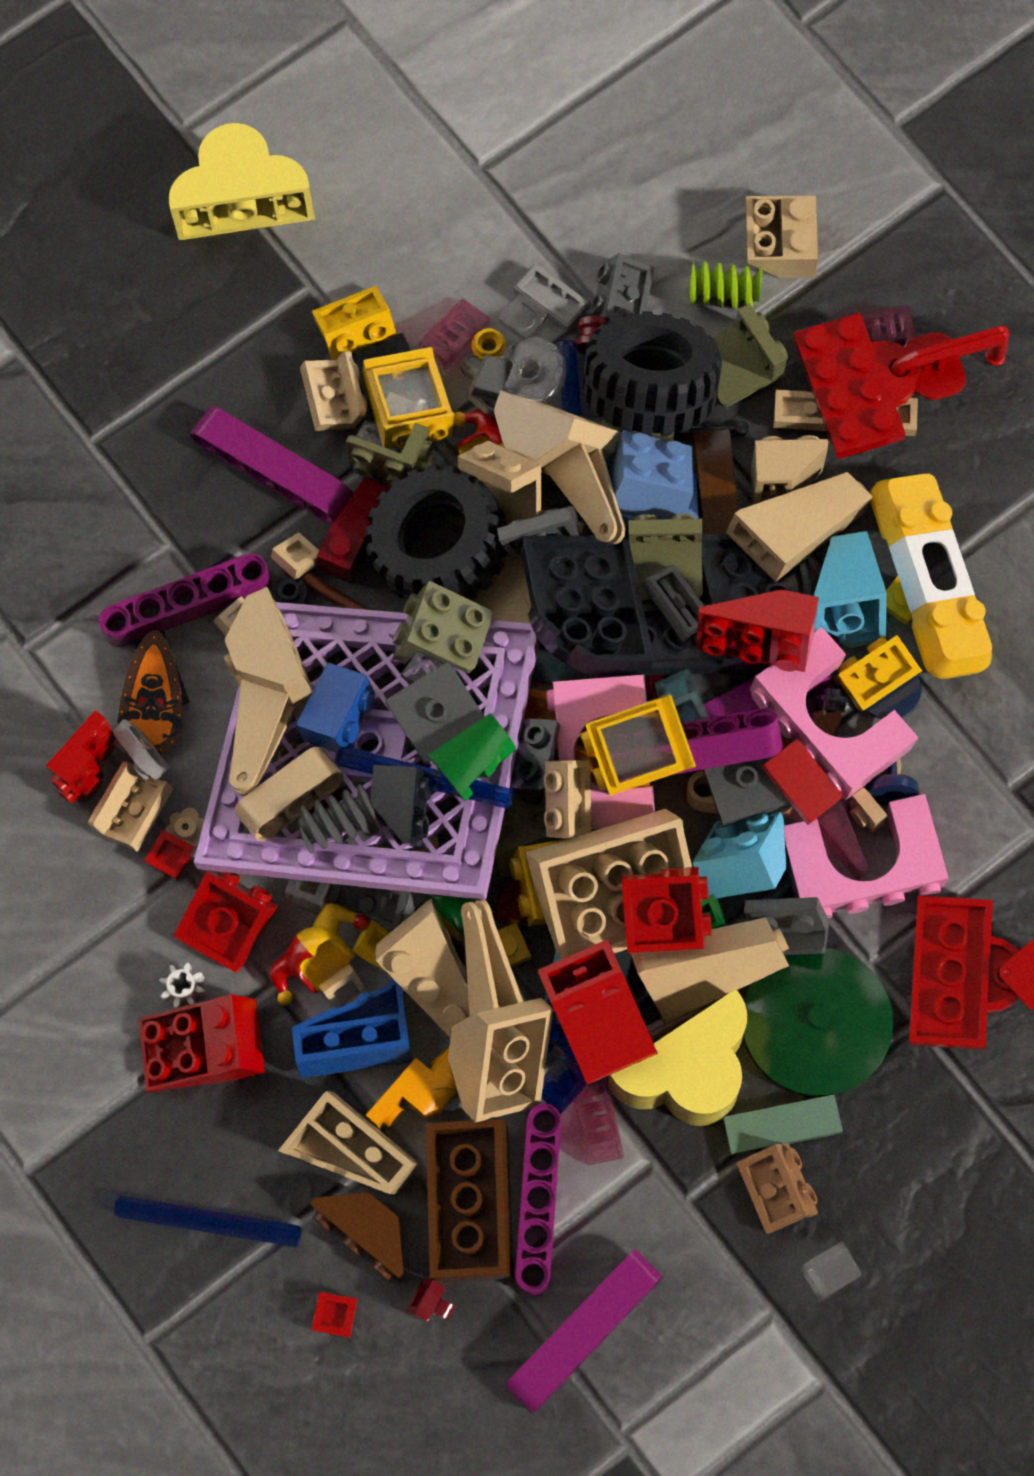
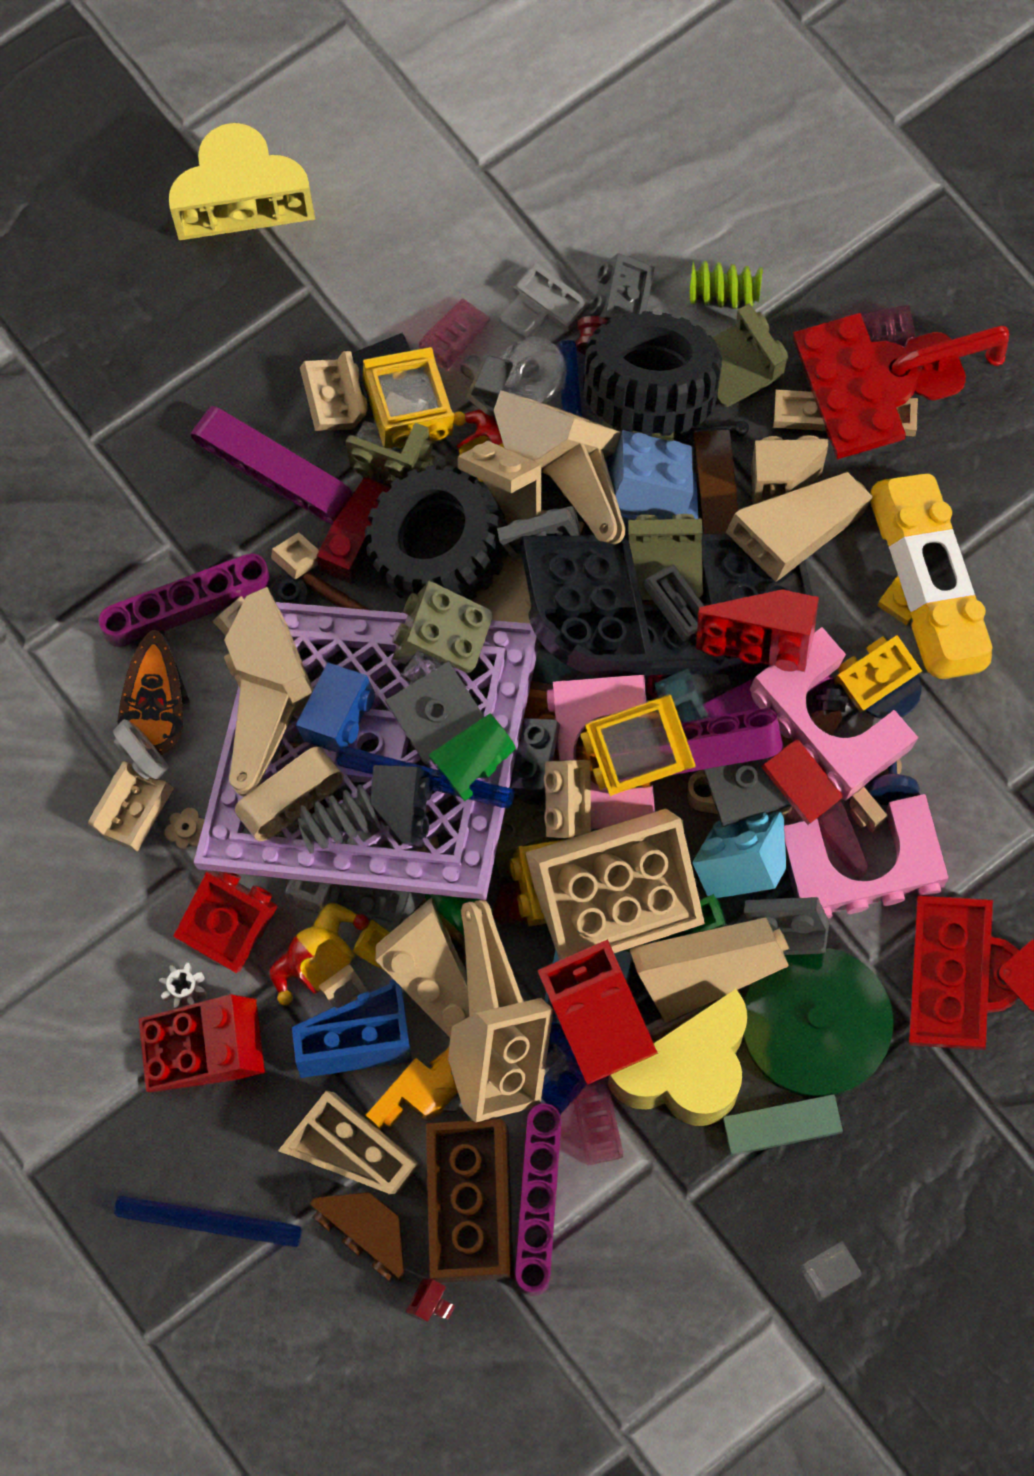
red plate [46,710,116,804] -> none
red plate [144,830,196,882] -> none
yellow bracket [312,286,396,360] -> none
red plate [312,1292,358,1339] -> none
yellow plate [471,328,507,361] -> none
yellow plate [497,923,531,968] -> none
magenta beam [504,1249,663,1414] -> none
red plate [621,867,712,953] -> none
medium nougat bracket [736,1143,818,1234] -> none
tan slope [746,196,818,278] -> none
medium azure slope [814,531,887,648] -> none

